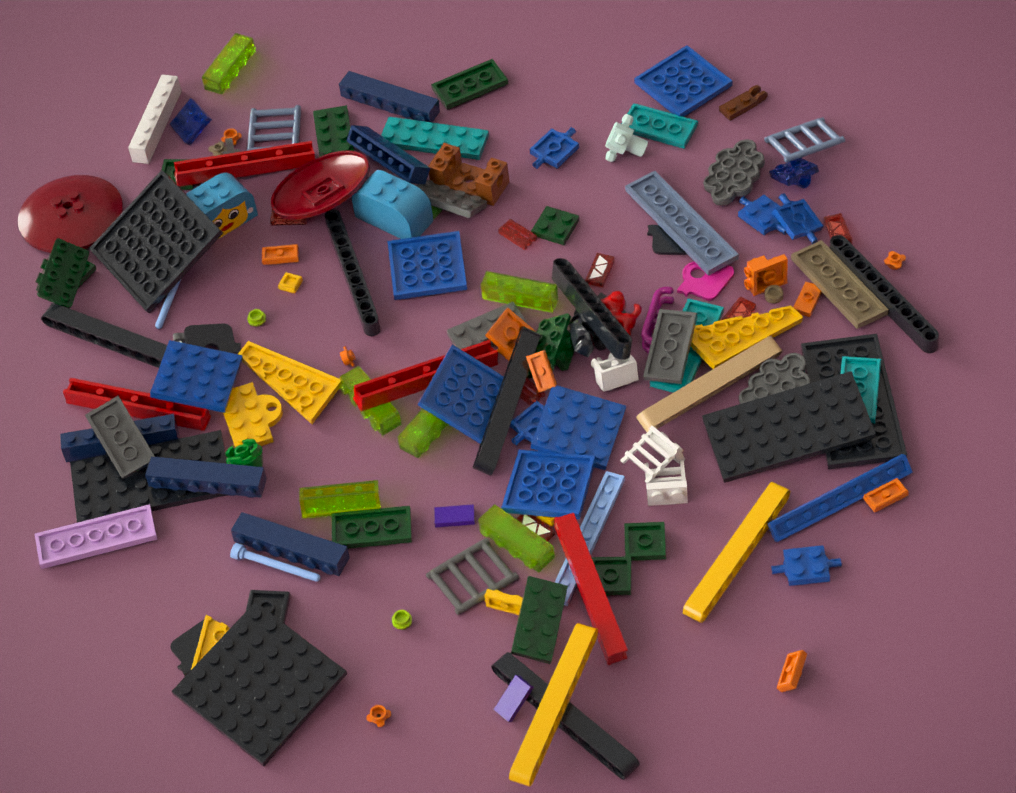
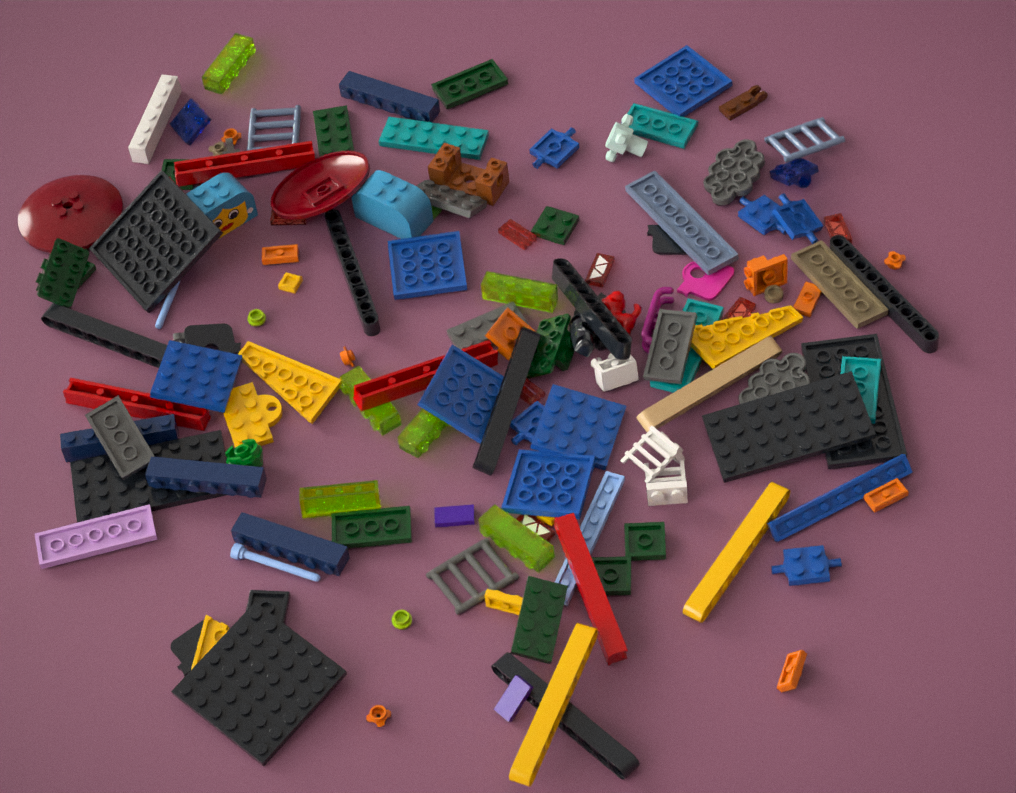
dark blue brick [347,125,430,184] -> none
orange plate [526,350,557,393] -> none

